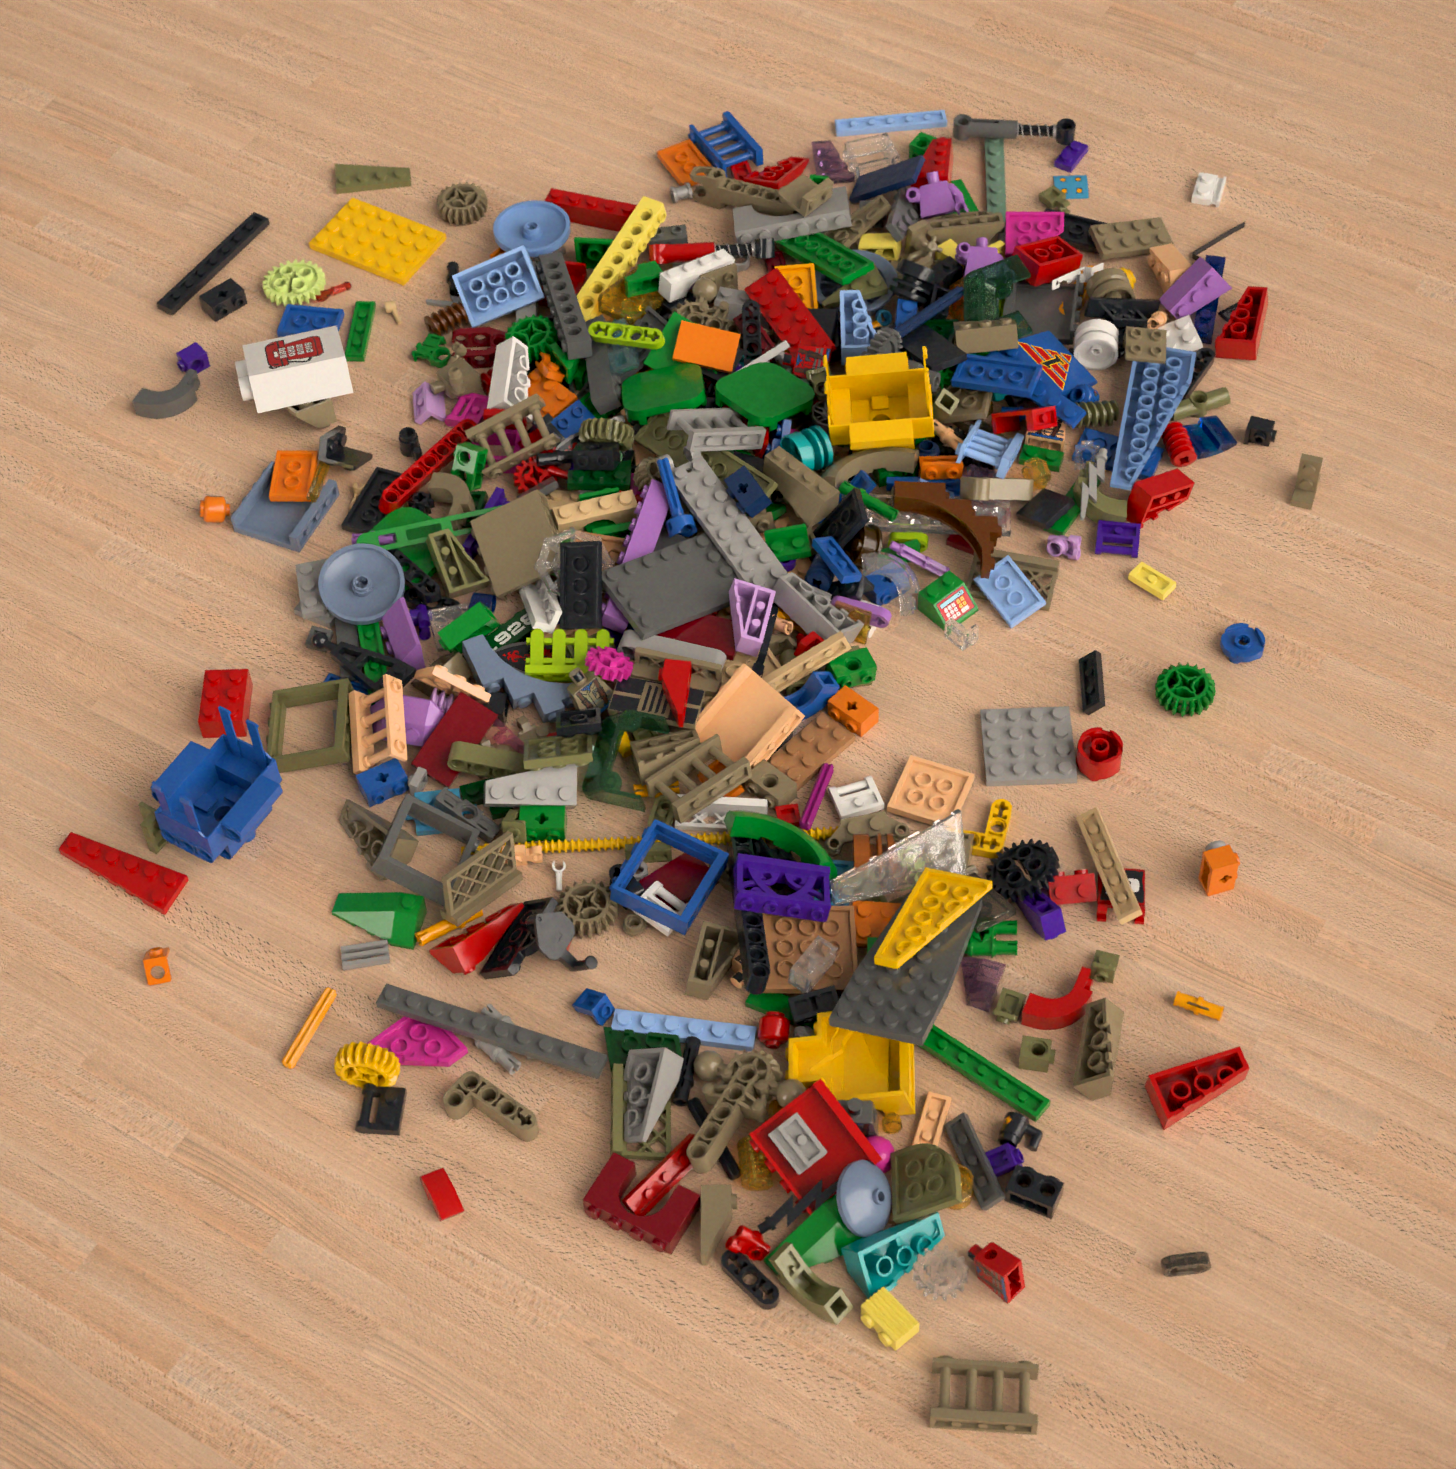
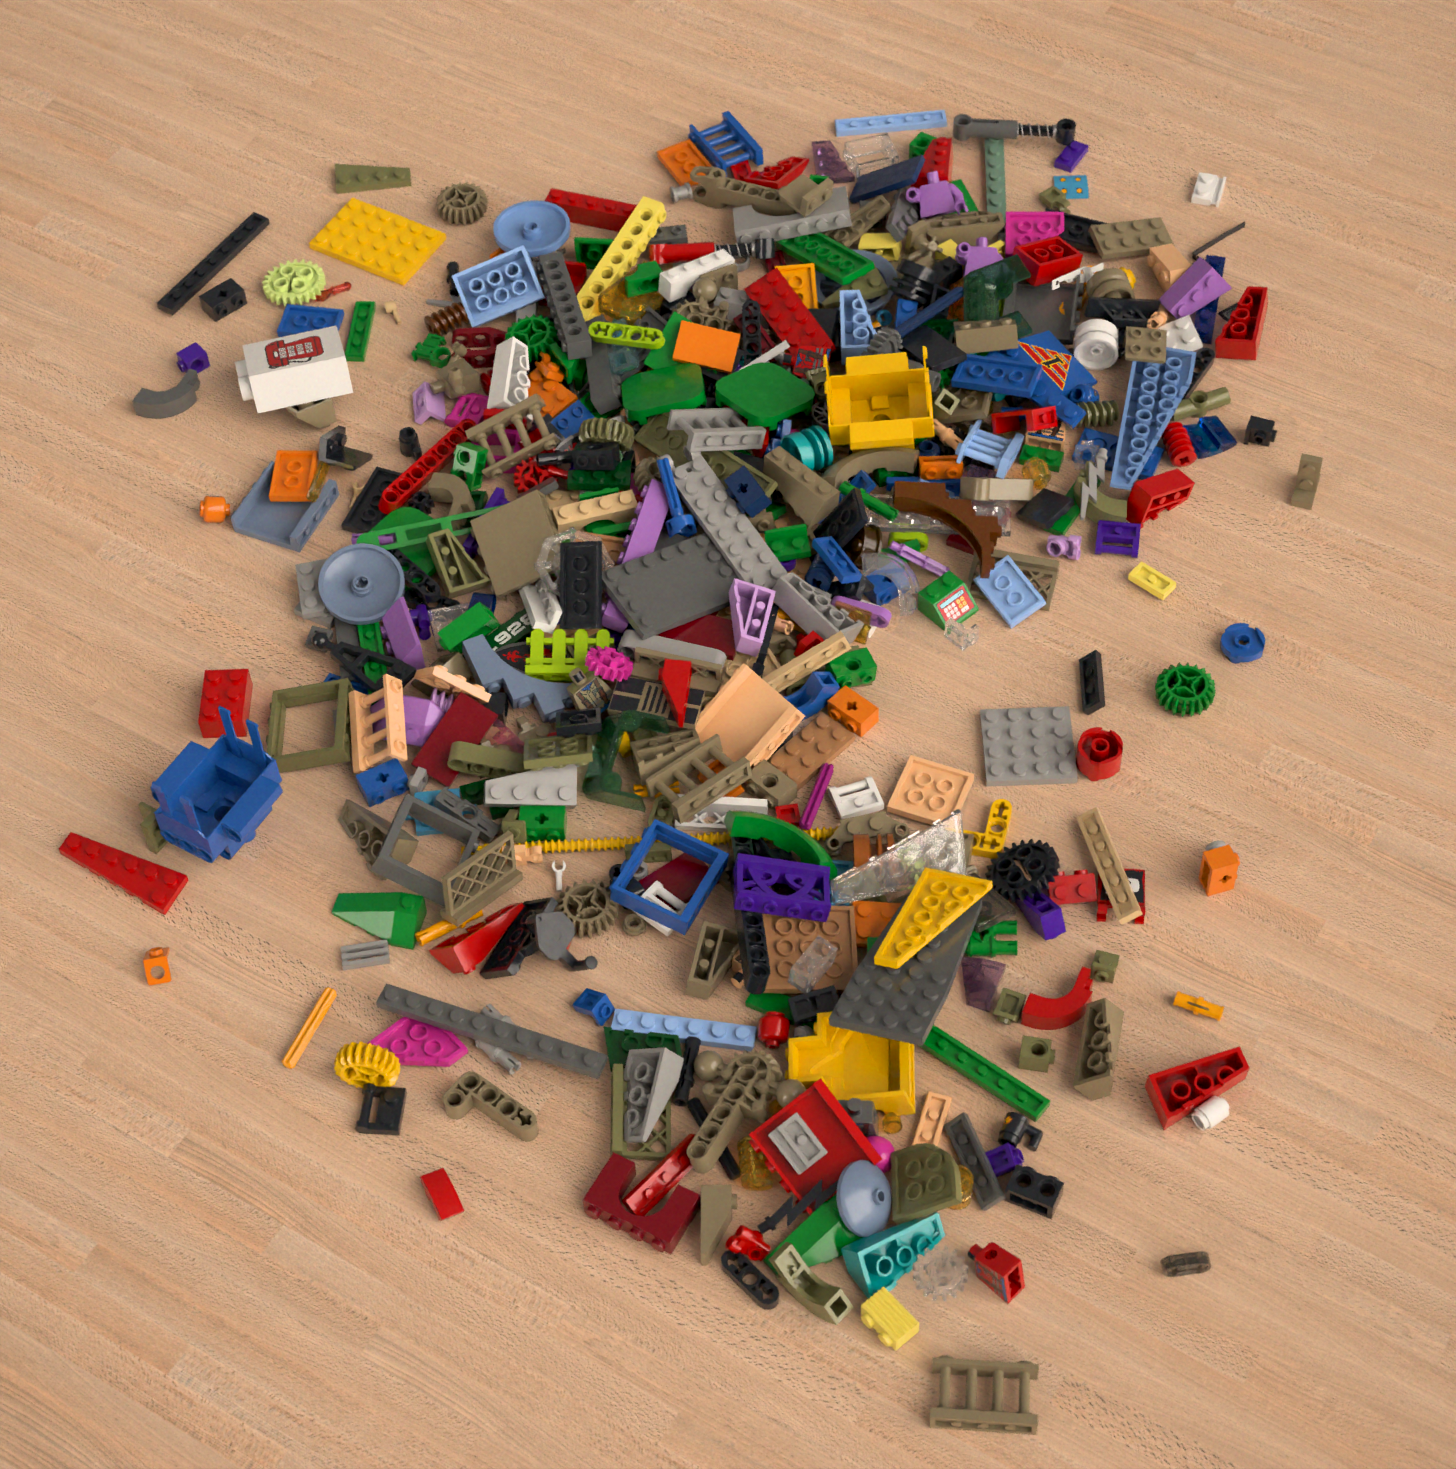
none -> white brick [1191,1095,1229,1131]

